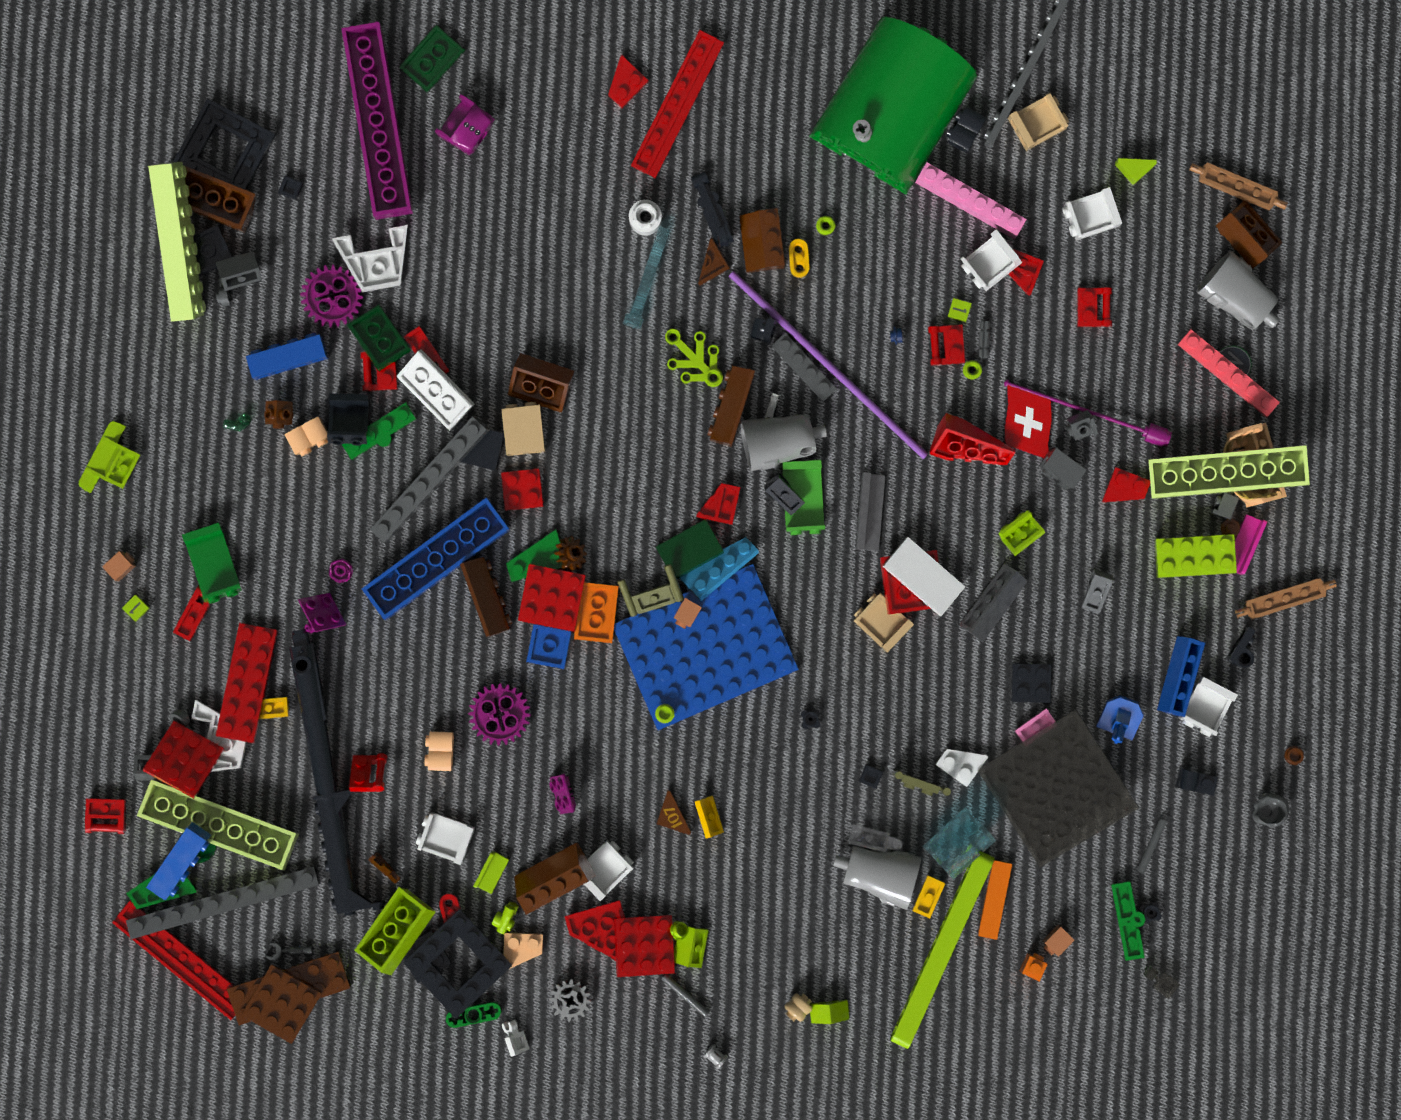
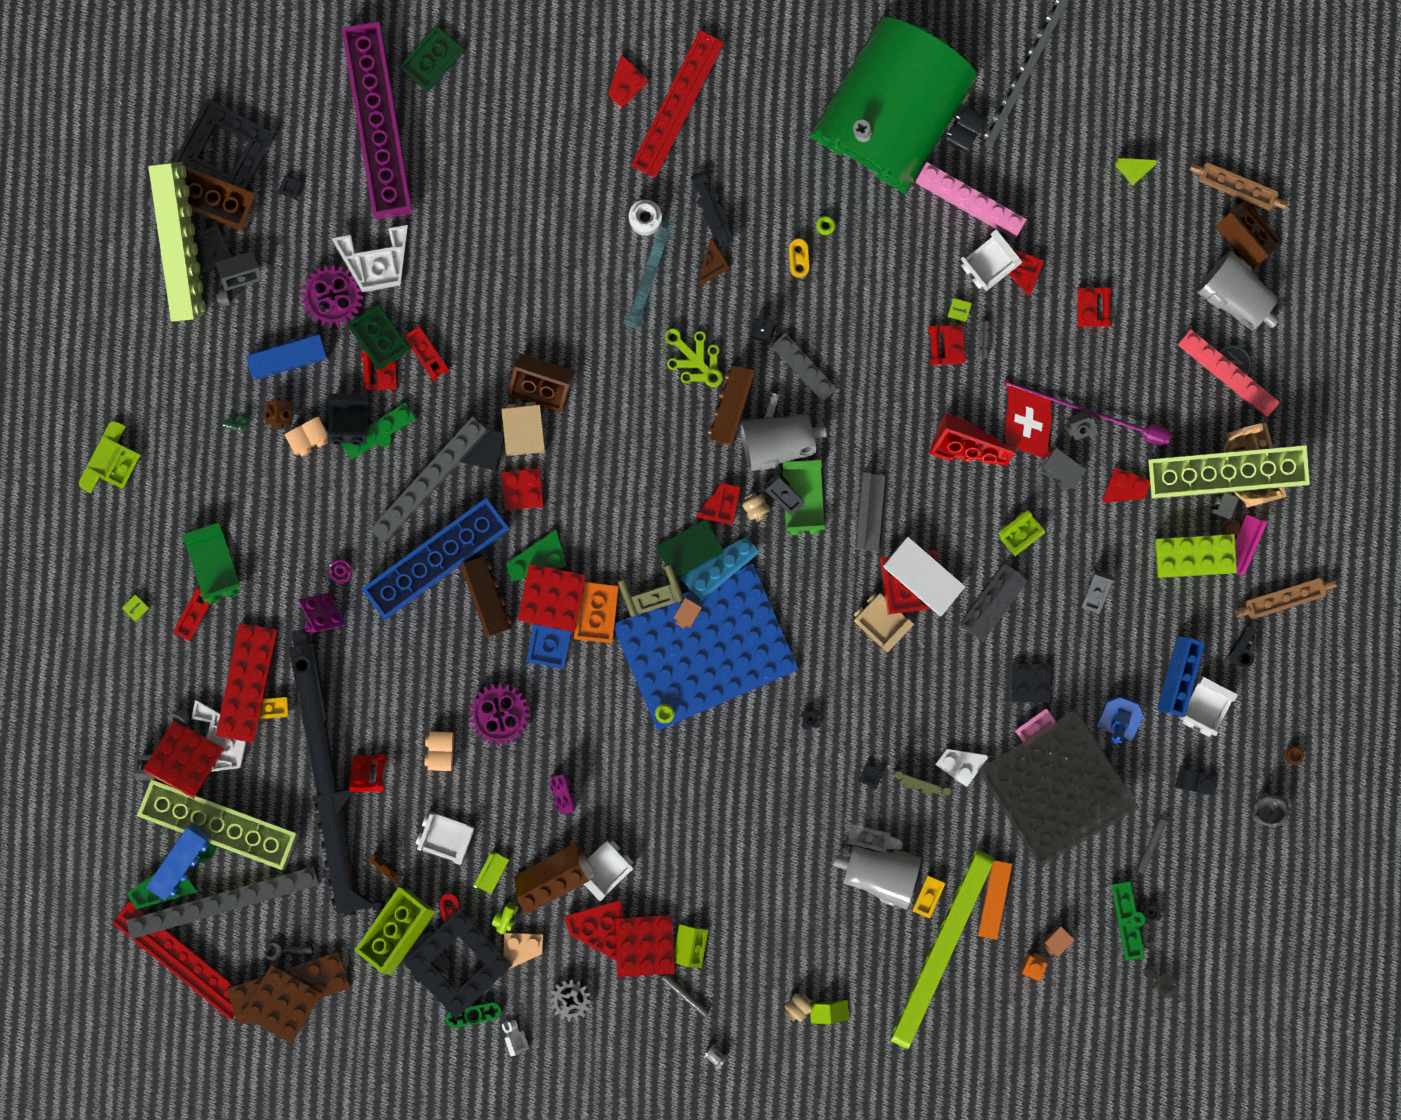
red plate [85,798,126,834] -> none
nougat brick [102,551,136,581] -> none
white tile [396,349,474,431] -> none
magenta piece [435,94,495,156] -> none
reddish brown gear [554,536,587,571] -> none
reddish brown tile [657,790,691,835] -> none
lime plate [670,921,688,940] -> none
yellow plate [695,796,724,838] -> none
medium lavender piece [729,271,928,459] -> none
reddish brown slope [739,208,785,273] -> none
dark blue plate [890,326,903,345] -> none
clear light blue piece [923,807,996,880] -> none
lime plate [963,360,982,380] -> none
tan panel [1007,93,1069,151] -> none
white panel [1063,187,1122,241] -> none
none -> tan piece [742,492,770,522]

